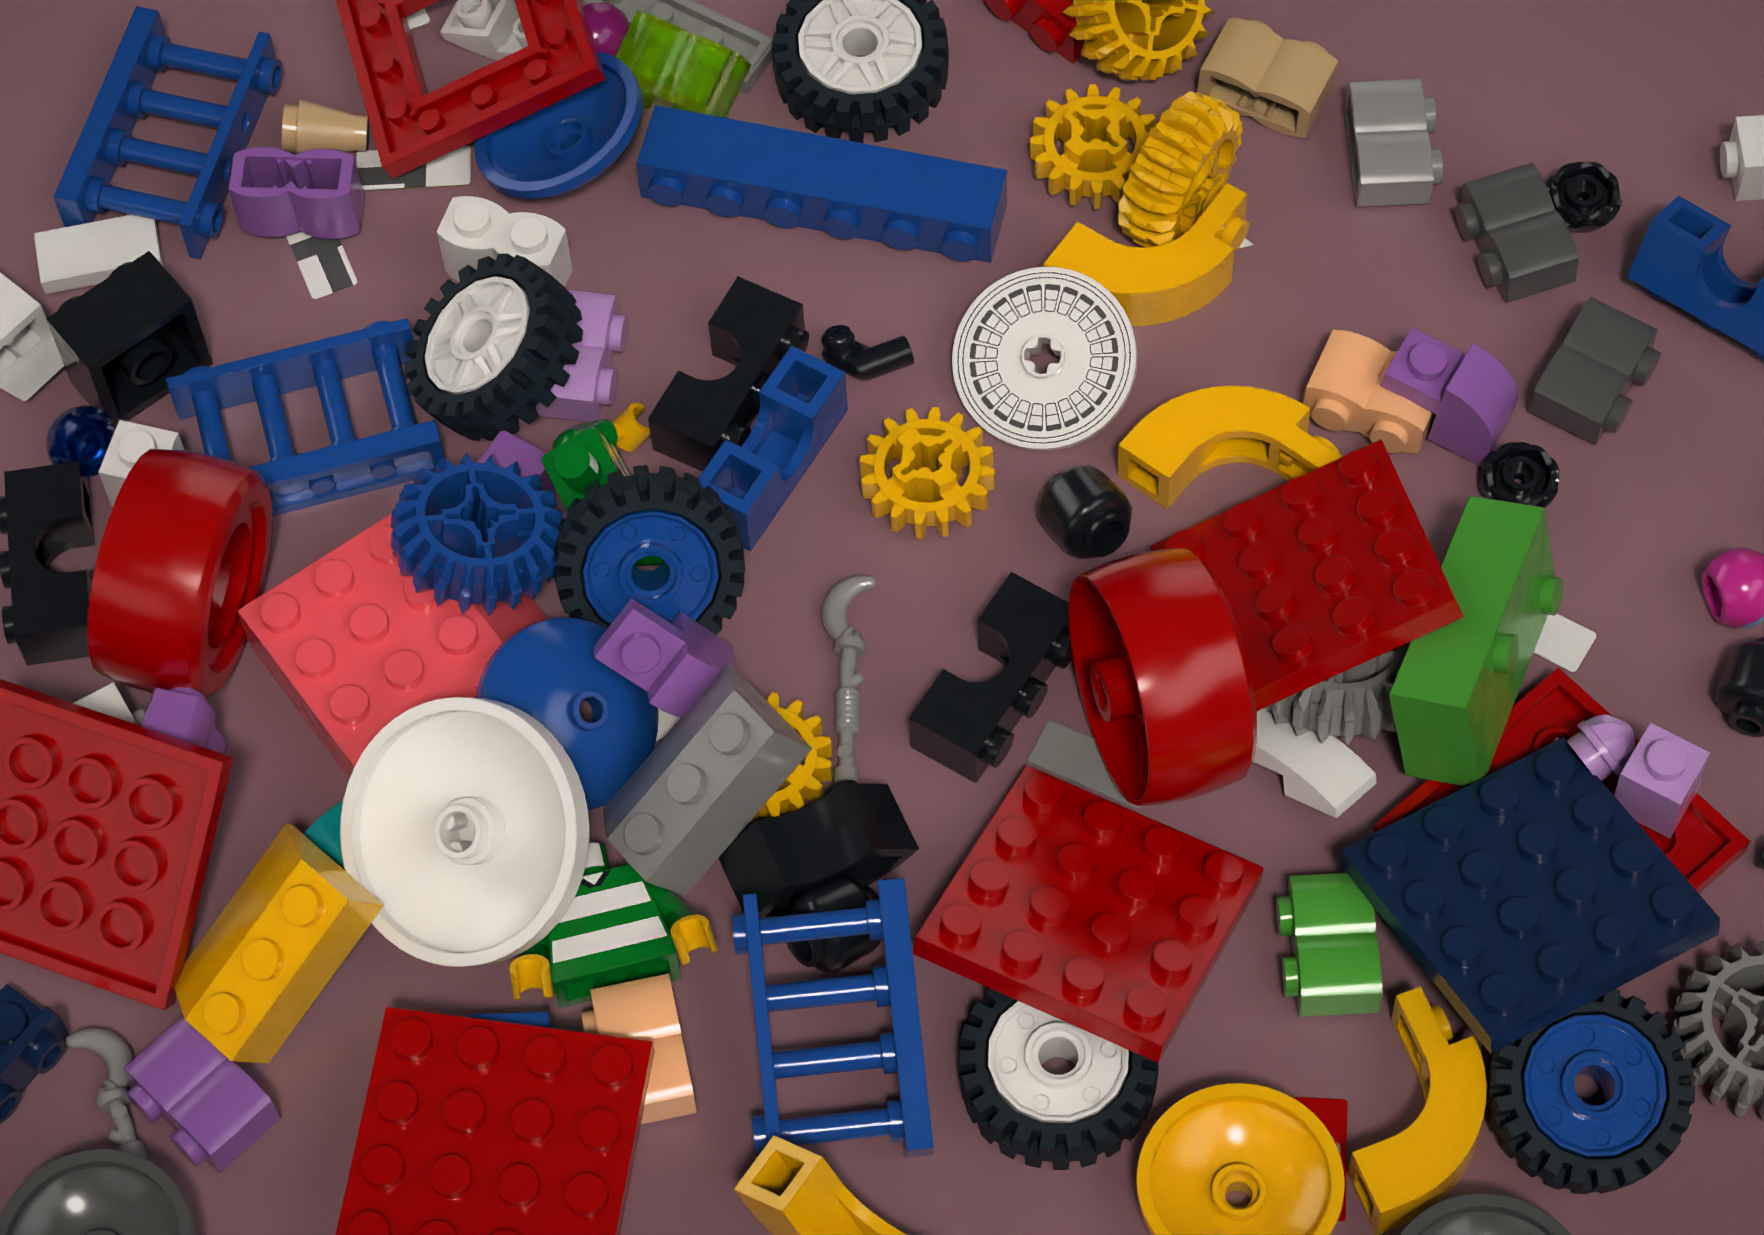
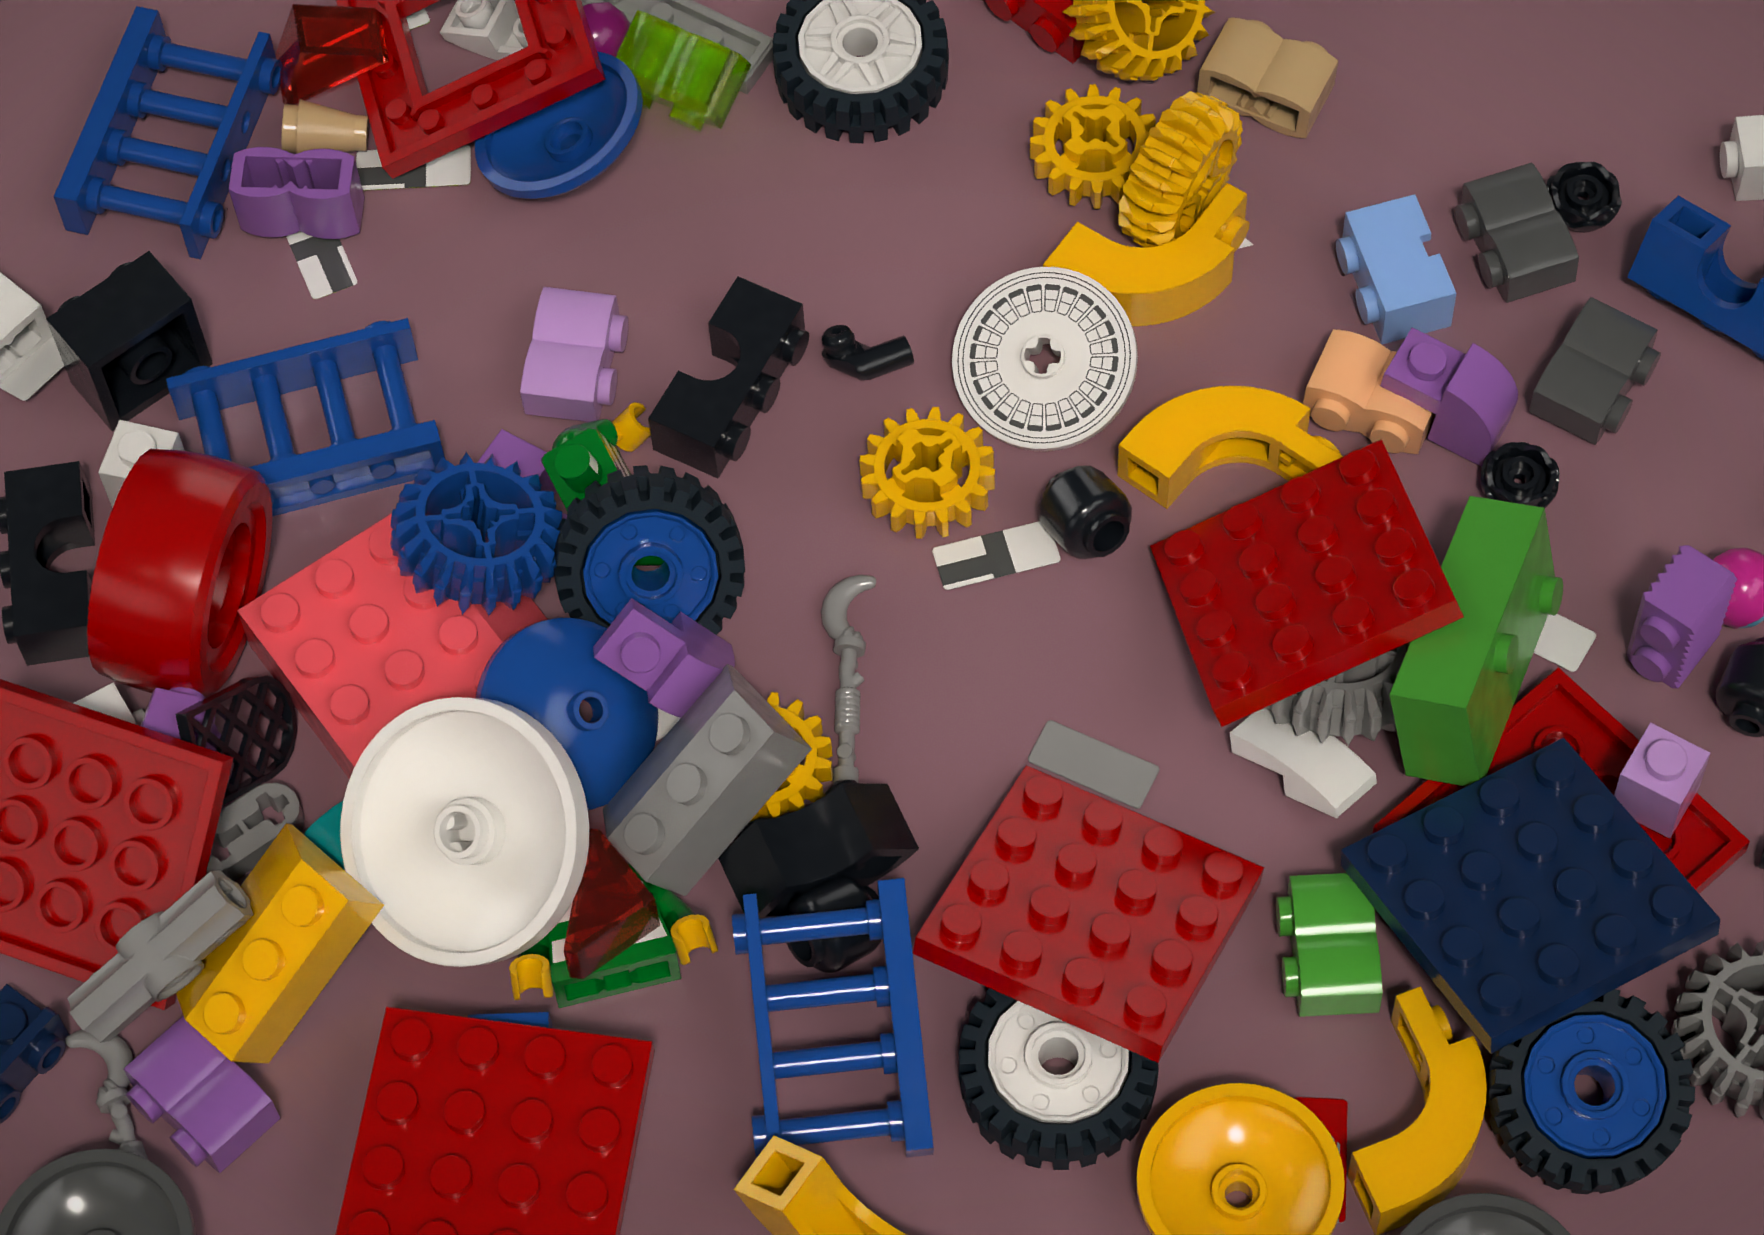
white tile [34,215,164,294] -> none
clear blue plate [46,405,115,480] -> none
black wheel [405,253,583,441] -> none
white brick [437,196,573,287] -> none
light nougat brick [581,973,697,1124] -> none
blue brick [636,105,1007,263] -> none
blue arch [698,346,848,552] -> none
black arch [909,572,1073,783] -> none
red wheel [1068,548,1257,806] -> none
light grey brick [1345,79,1443,207] -> none
lavender plate [1566,714,1635,781] -> none
none -> light grey piece [67,870,254,1043]
none -> black window [175,675,297,806]
none -> light grey beam [206,783,304,881]
none -> clear red slope [275,4,389,105]
none -> clear red slope [563,829,660,979]
none -> white sticker [932,521,1061,590]
none -> light blue brick [1336,194,1457,344]
none -> medium lavender brick [1627,545,1738,689]

